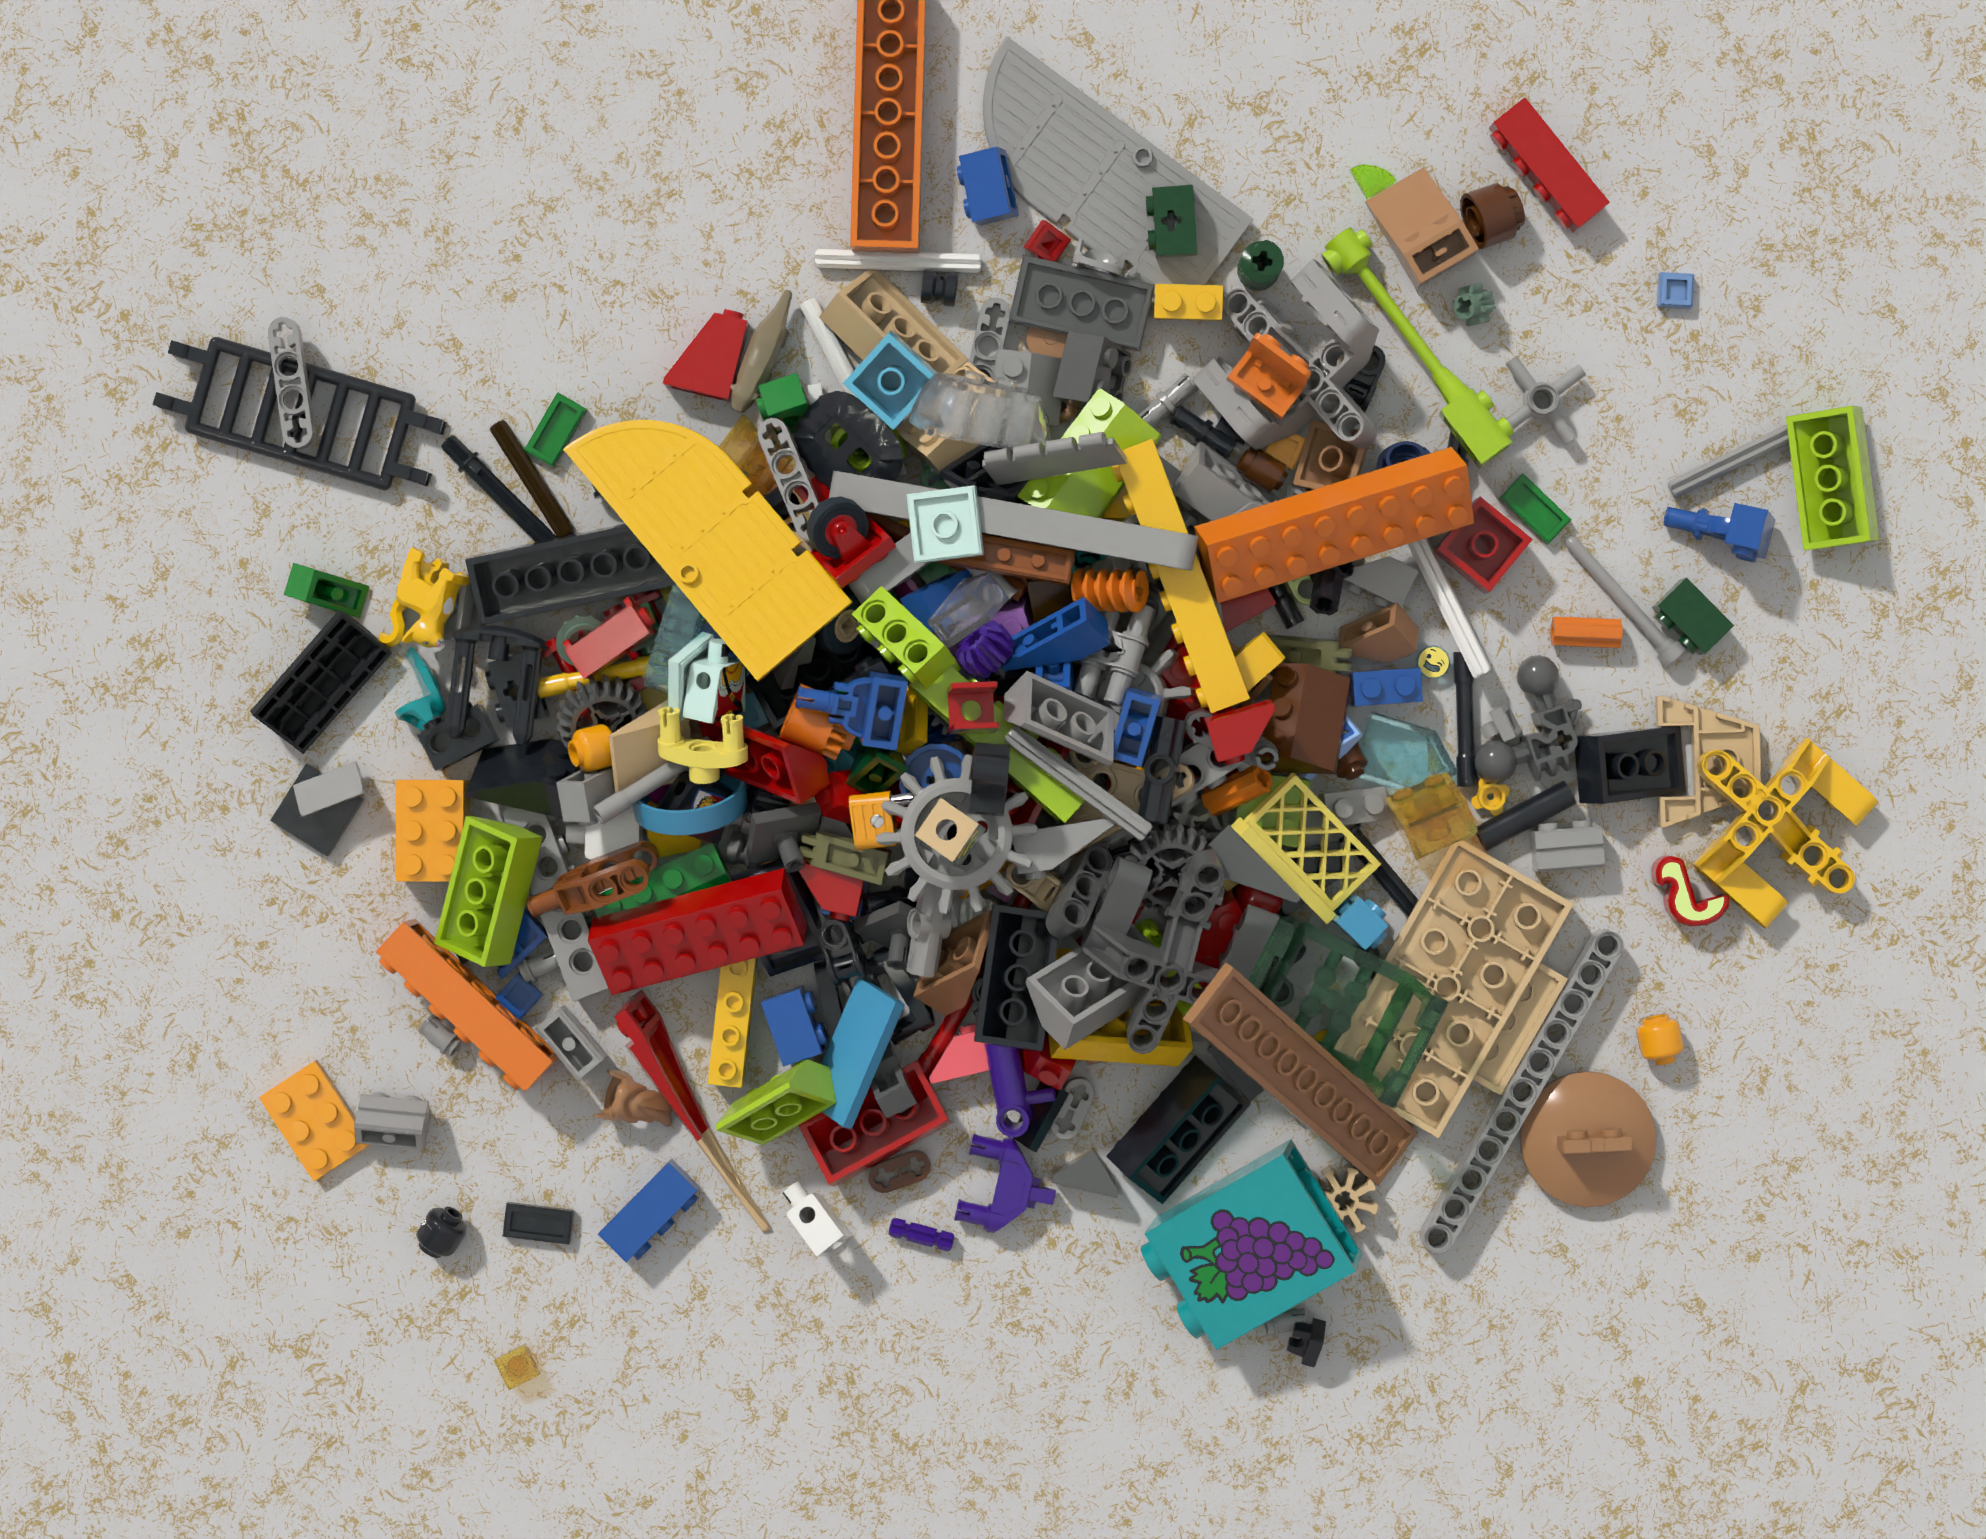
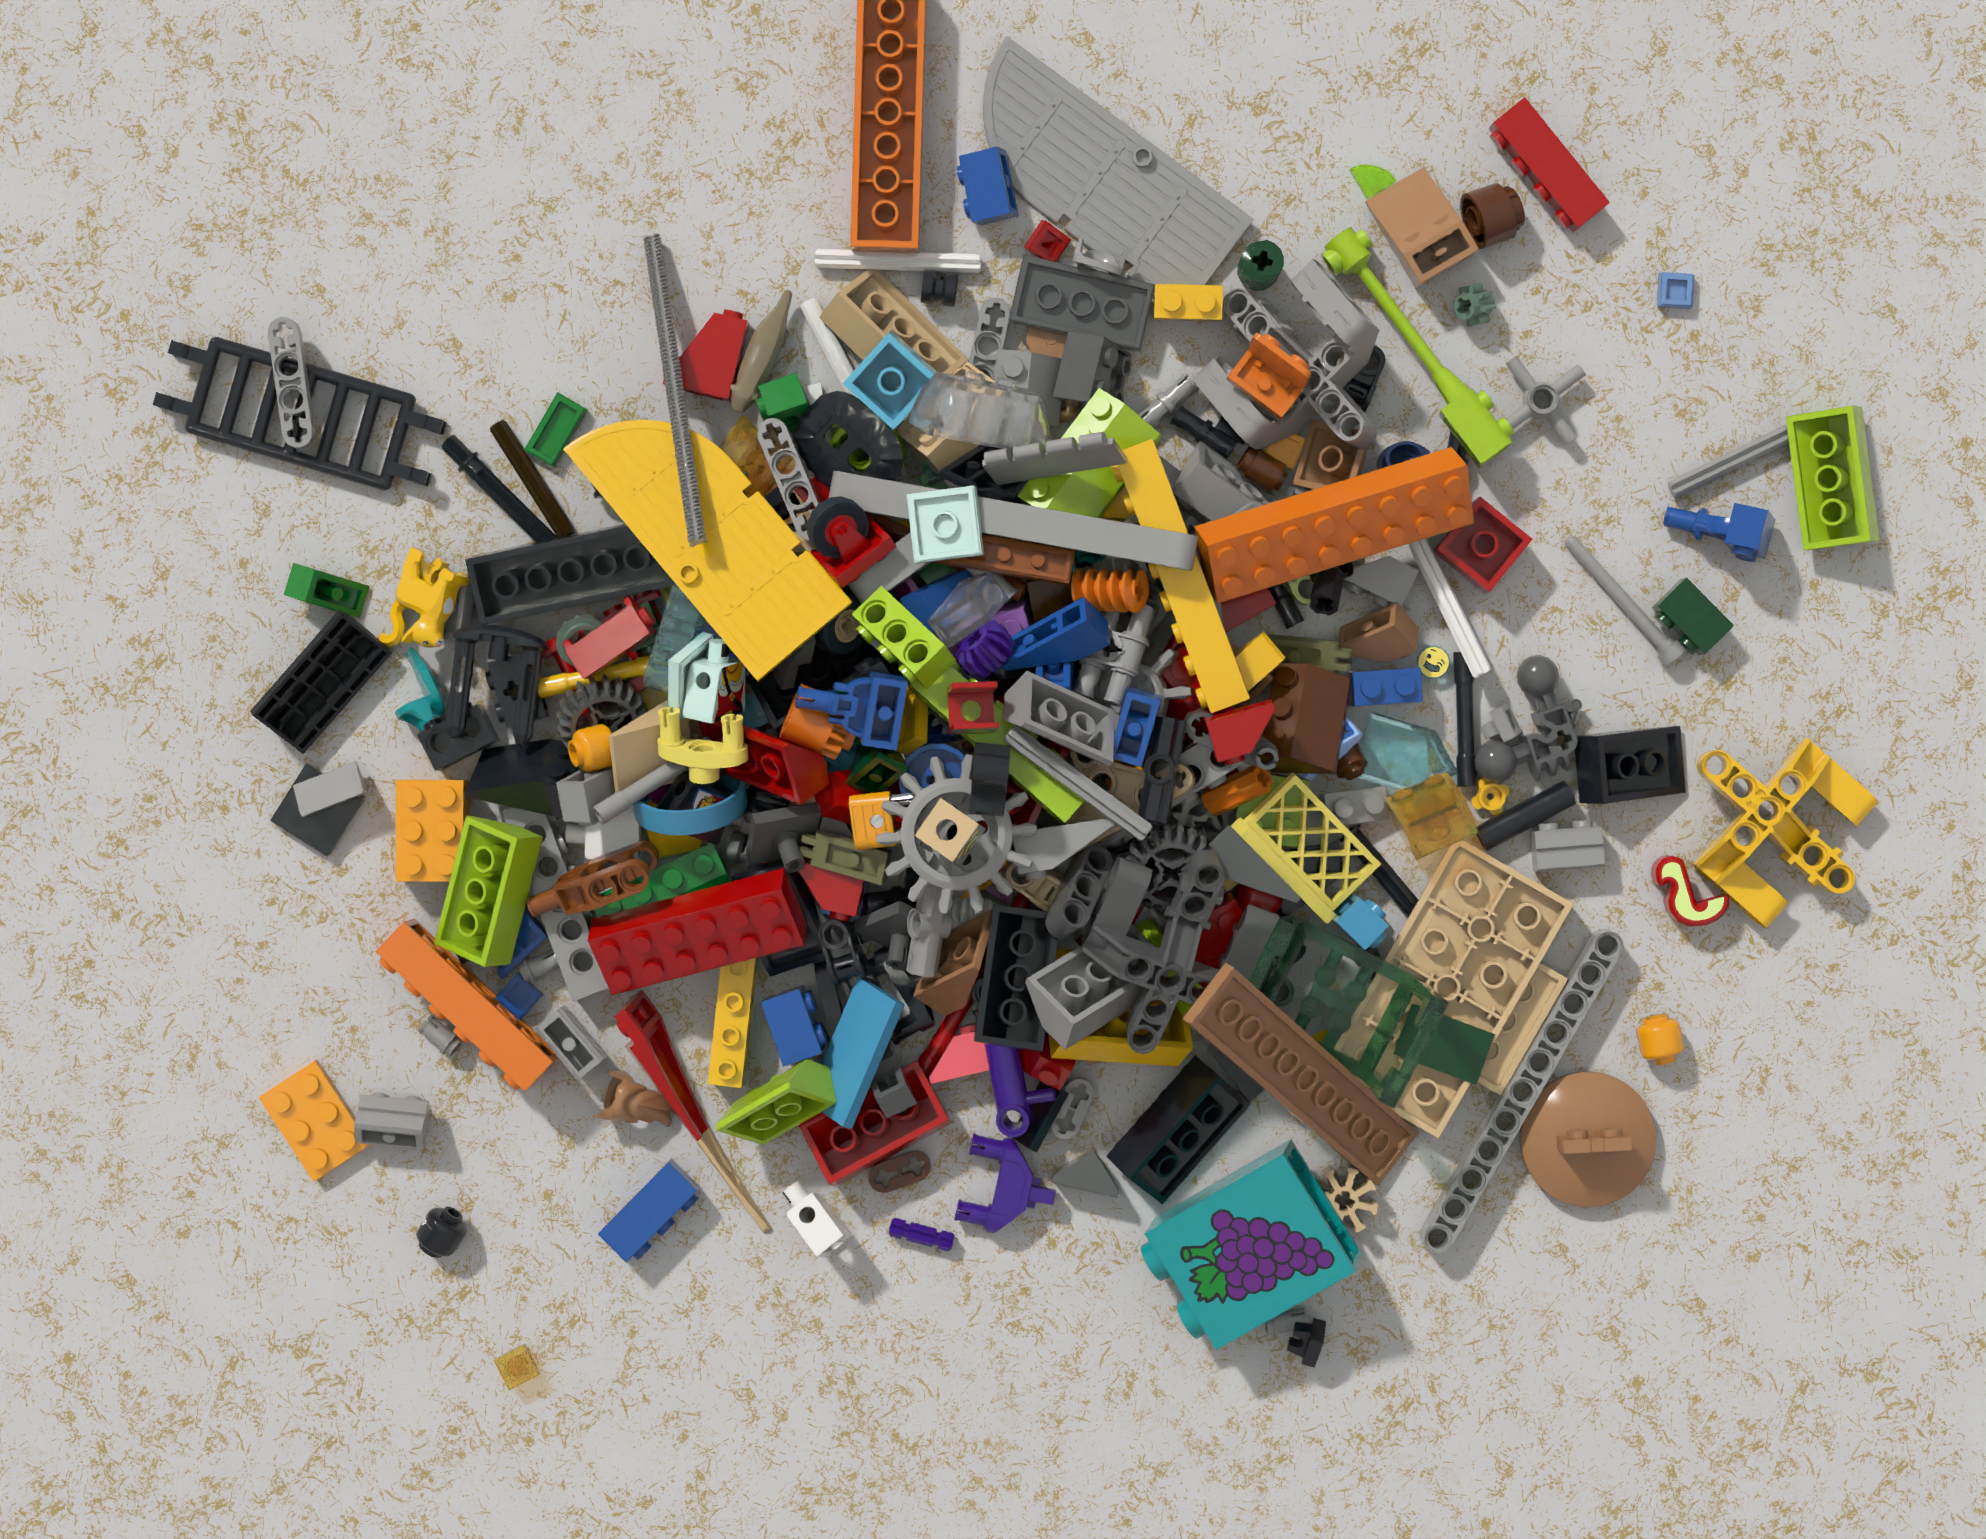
black tile [502,1202,574,1245] -> none
dark green brick [1146,185,1197,258] -> none
green tile [1498,474,1572,545] -> none
orange axle [1550,616,1623,648] -> none
tan wing [1655,696,1761,827] -> none
none -> light grey axle [643,233,707,547]
none -> dark green sticker [1393,1003,1495,1085]

